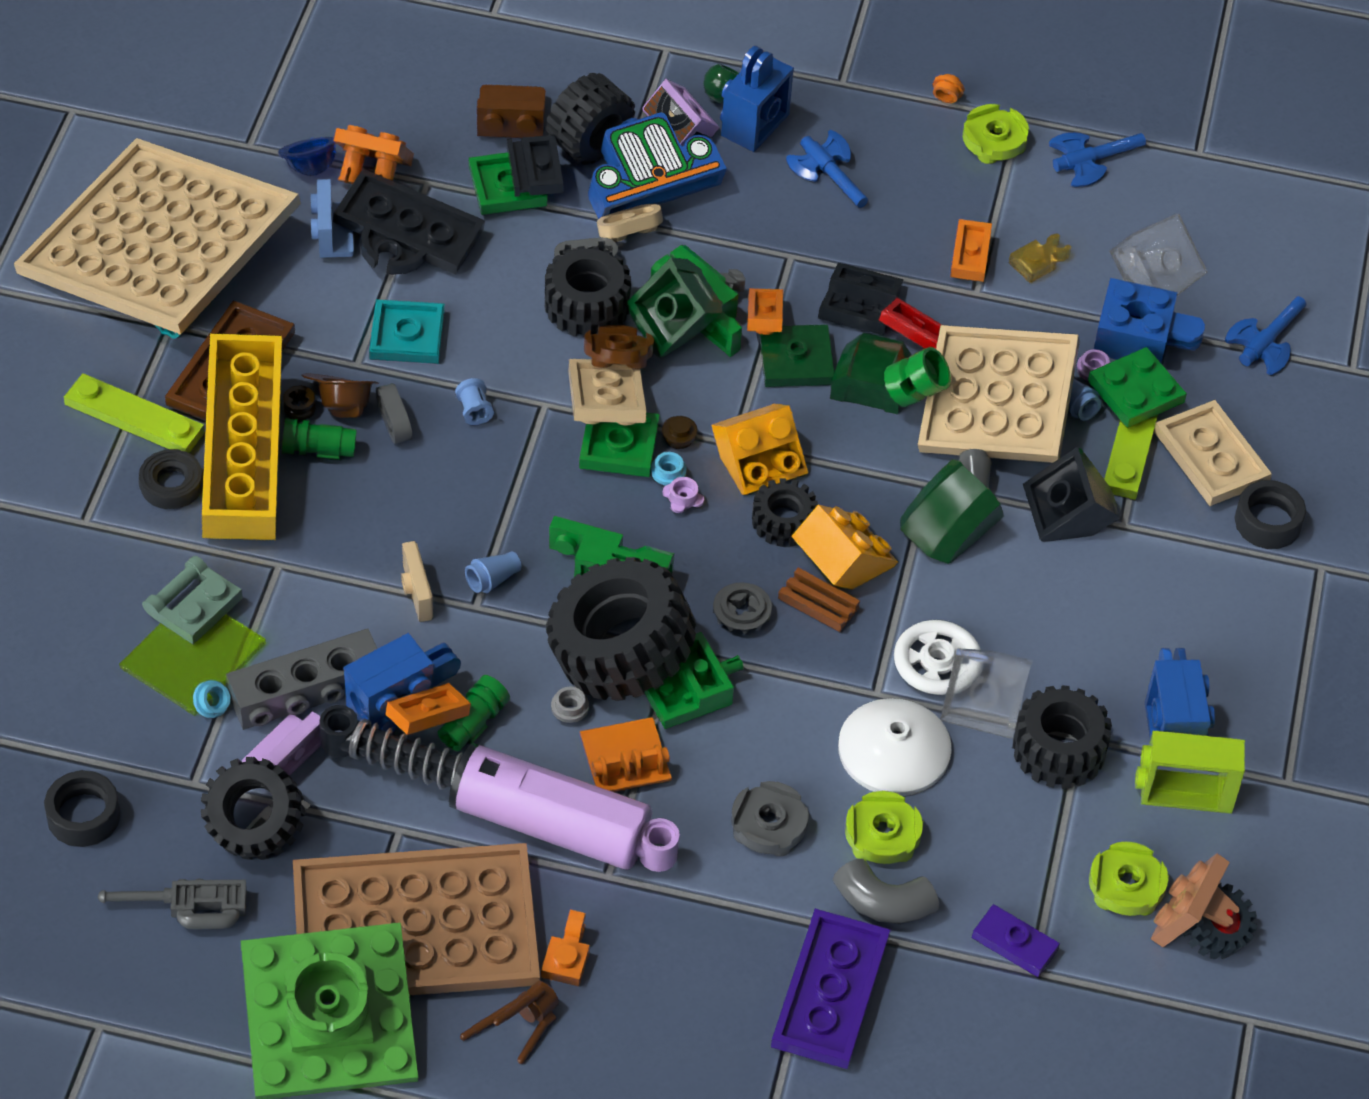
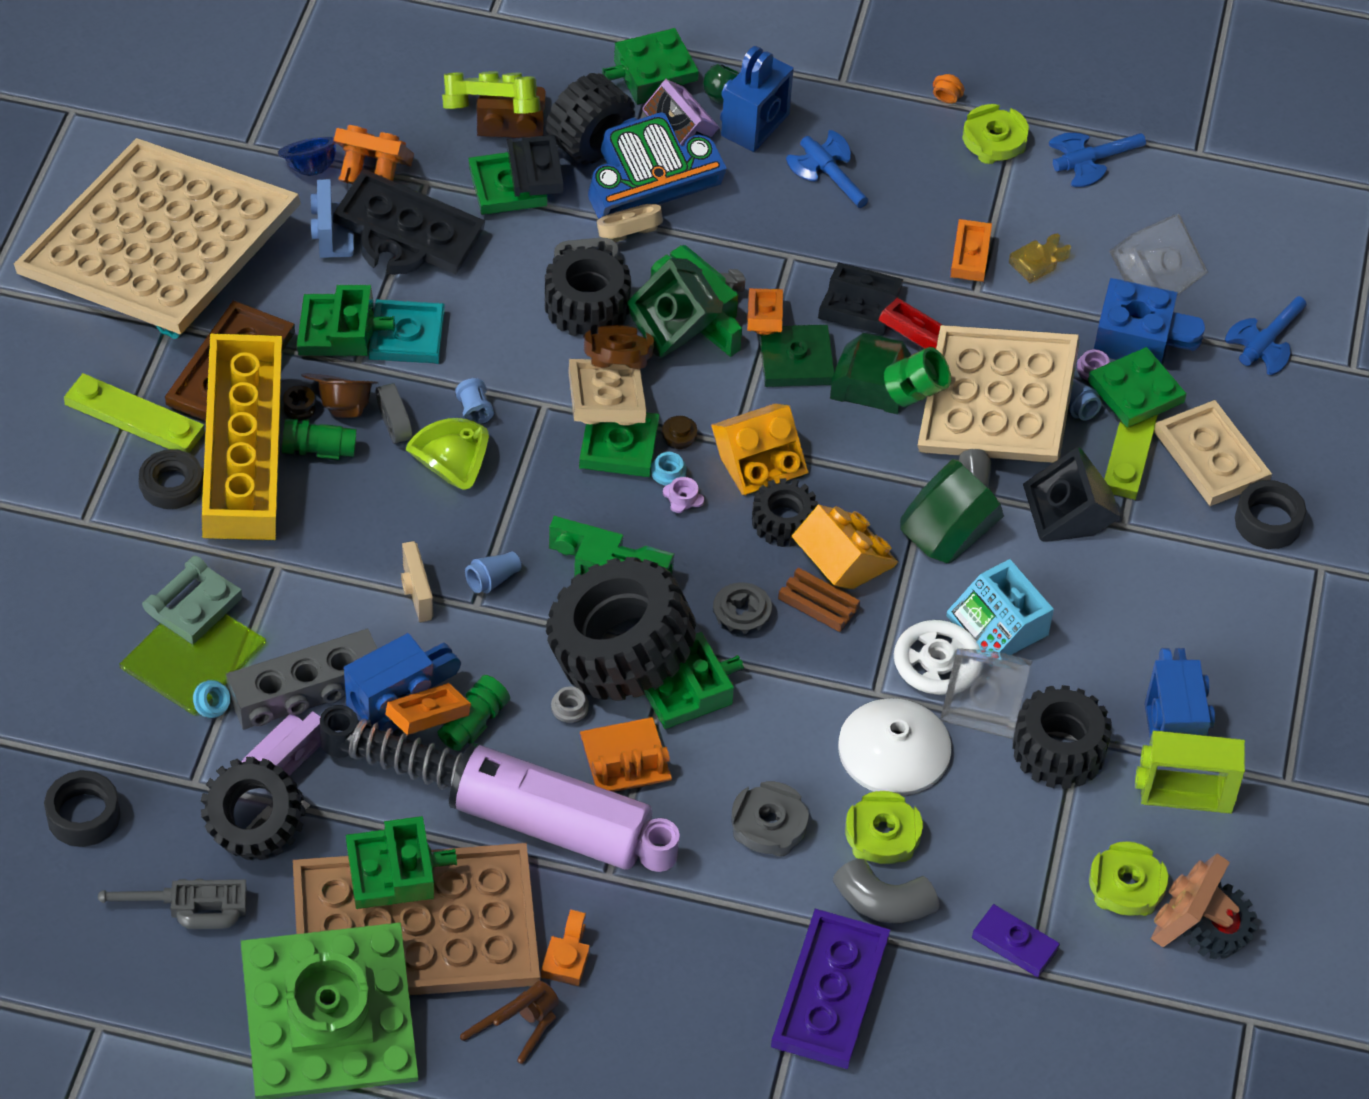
none -> green plate [297,285,395,356]
none -> green plate [345,816,457,909]
none -> lime hat [406,418,489,490]
none -> lime plate [442,71,540,113]
none -> green plate [602,28,699,105]
none -> medium azure slope [946,559,1054,667]

